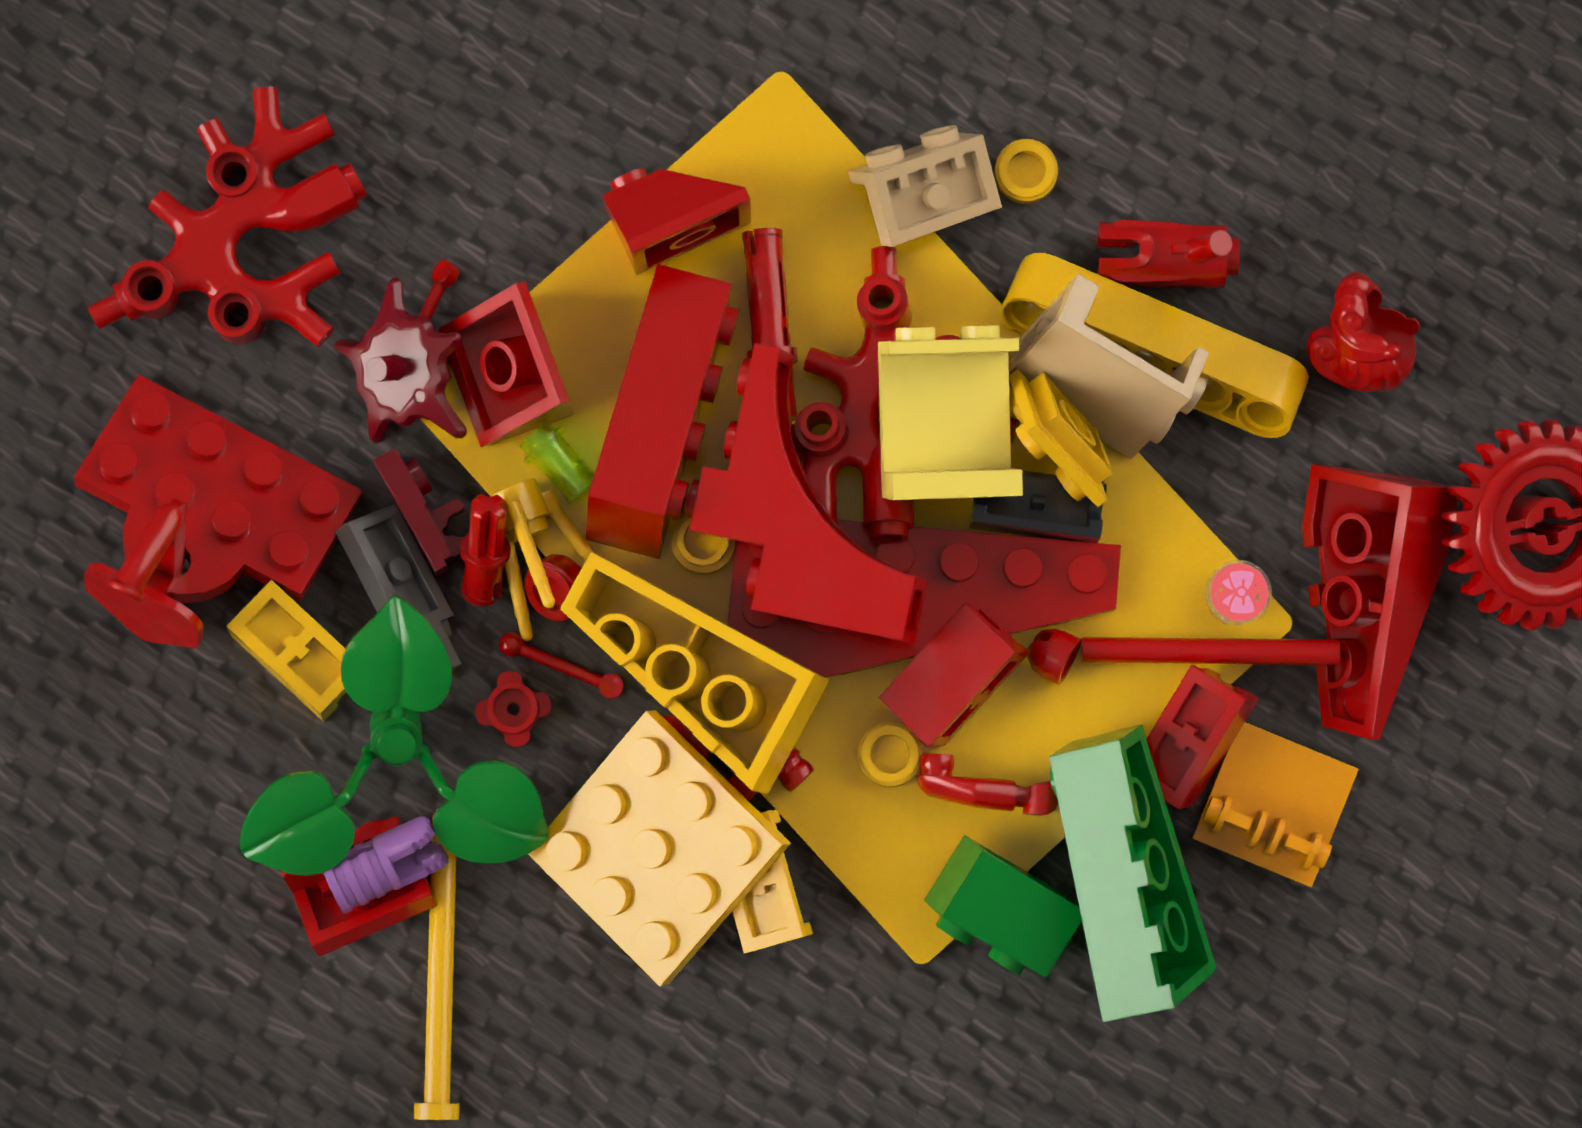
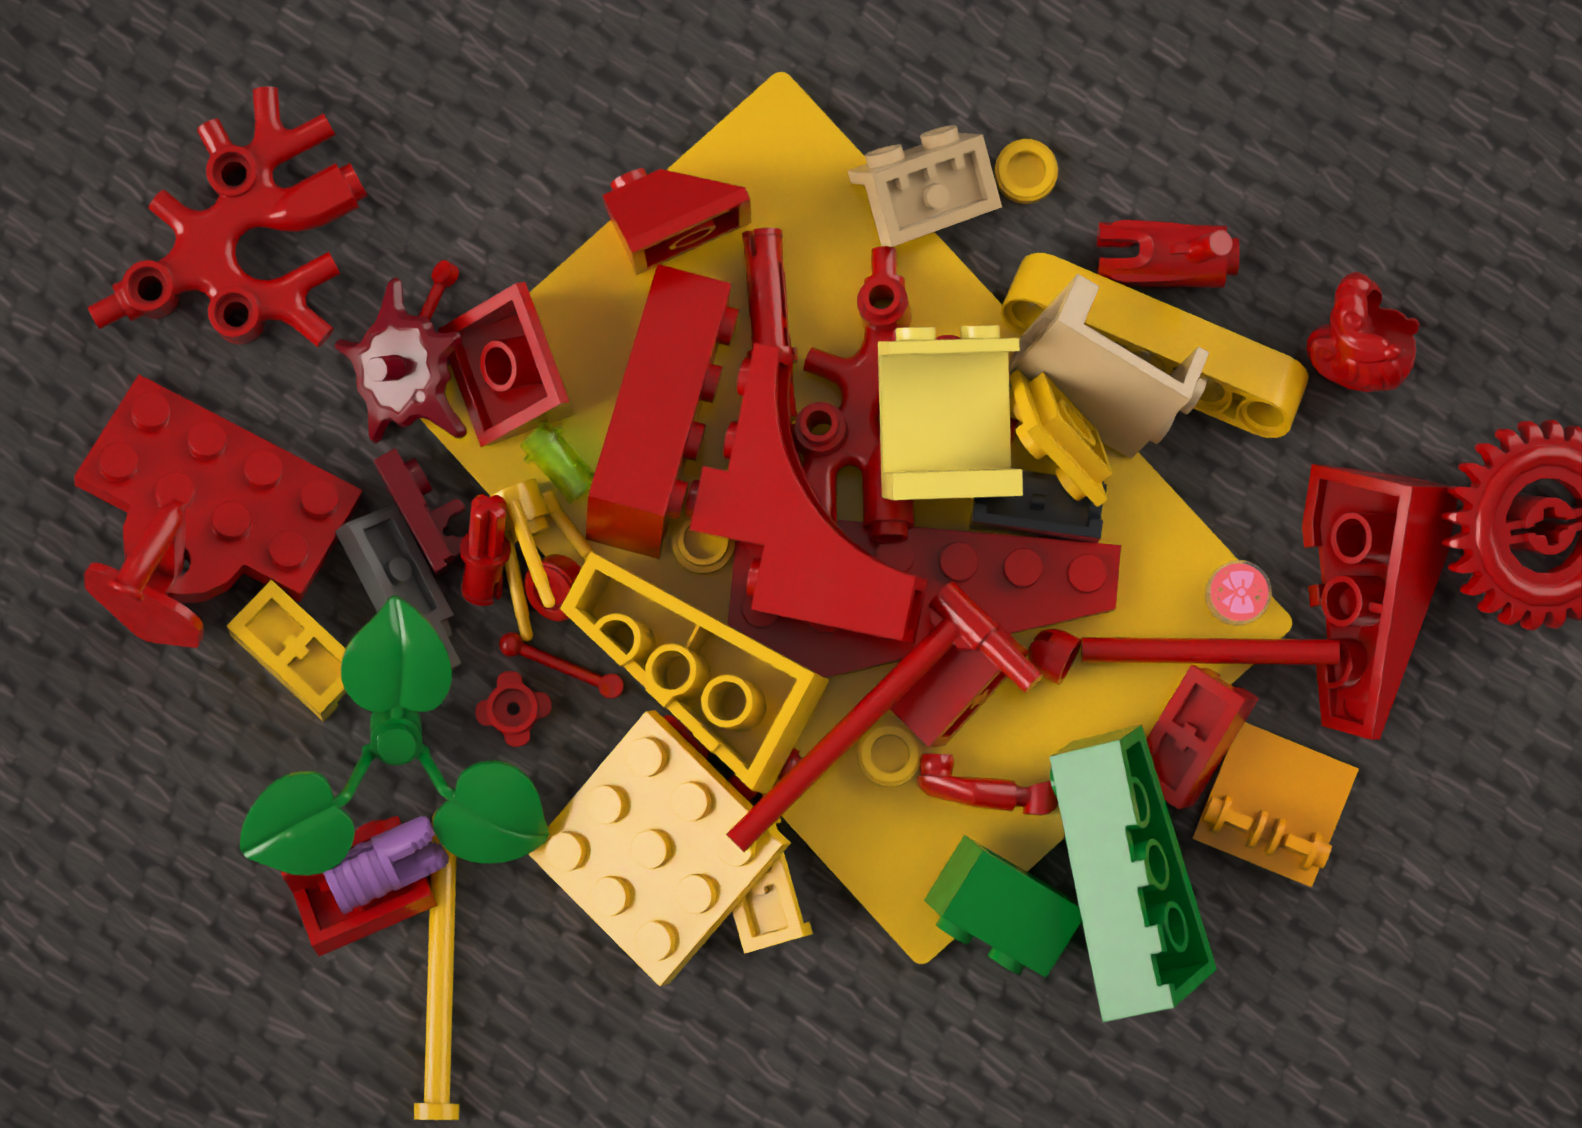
none -> red bar [726,581,1043,853]

